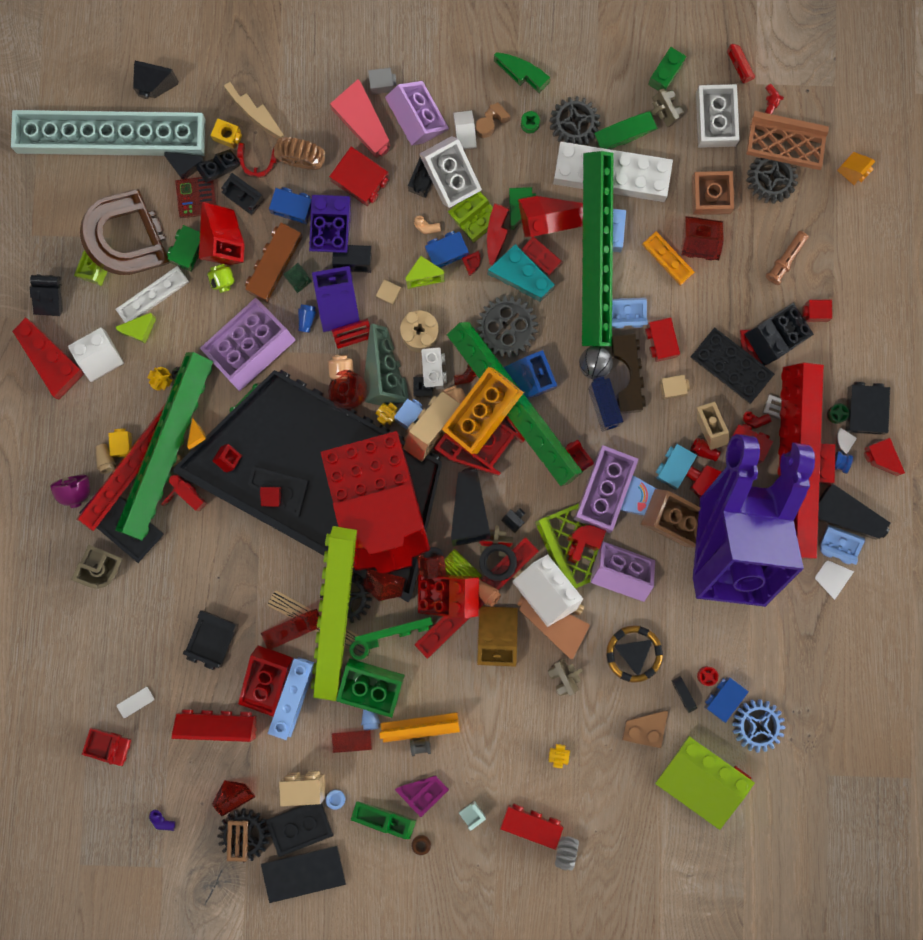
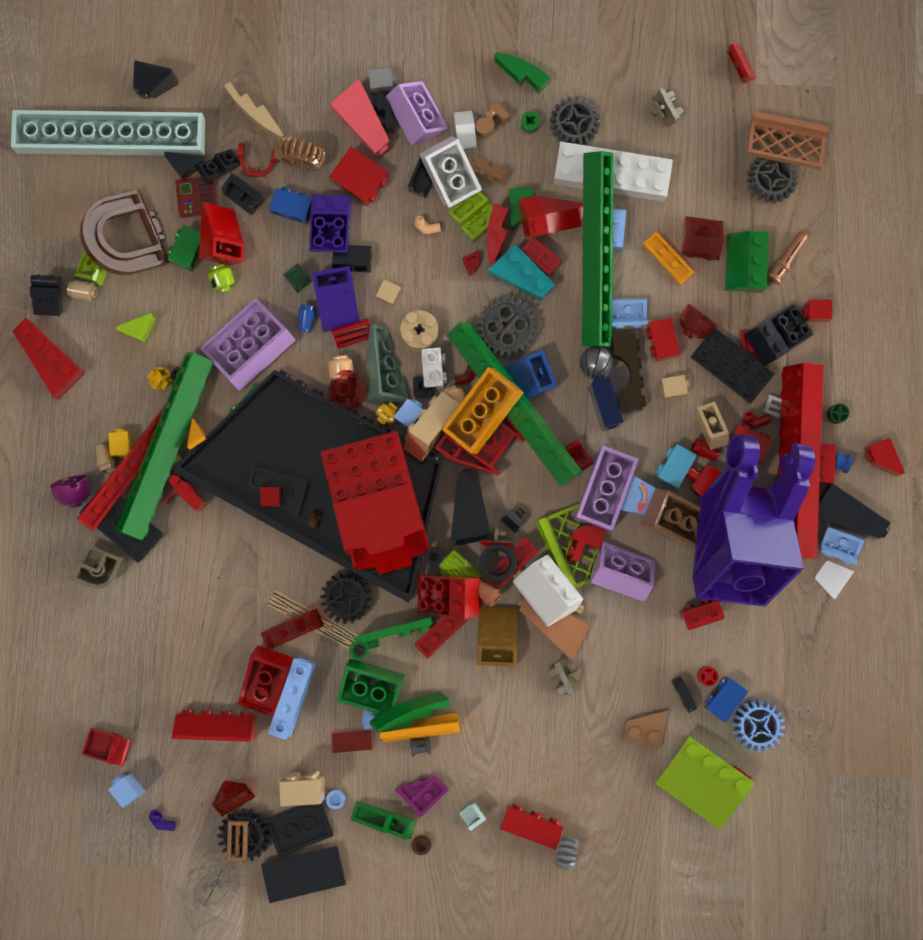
white slope [68,328,124,382] -> none
white tile [115,266,189,323] -> none
white sticker [117,687,154,718] -> none
black panel [183,610,238,670] -> none
yellow brick [210,118,242,149] -> none
red slope [212,444,242,472] -> none
dark orange brick [245,223,303,303] -> none
lime brick [311,526,357,701] -> none
clear red slope [364,569,405,601] -> none
lime slope [406,256,445,289] -> none
clear red panel [417,555,446,579] -> none
blue brick [425,231,469,268] -> none
yellow gear [548,744,570,769] -> none
green slope [594,111,658,150] -> none
piece [606,626,663,682] -> none
green brick [648,47,687,91] -> none
nougat brick [692,171,734,215] -> none
white brick [696,84,739,148] -> none
red piece [765,84,784,114] -> none
light orange slope [837,152,875,185] -> none
white tile [837,428,857,455] -> none
black brick [846,382,890,435] -> none
none -> tan brick [67,280,97,301]
none -> light blue brick [108,773,146,808]
none -> reddish brown tile [308,509,322,529]
none -> green slope [369,691,450,733]
none -> black slope [373,91,394,133]
none -> medium nougat hinge [470,158,509,185]
none -> clear red cylinder [679,303,718,339]
none -> red bracket [679,600,725,630]
none -> green slope [725,231,769,293]

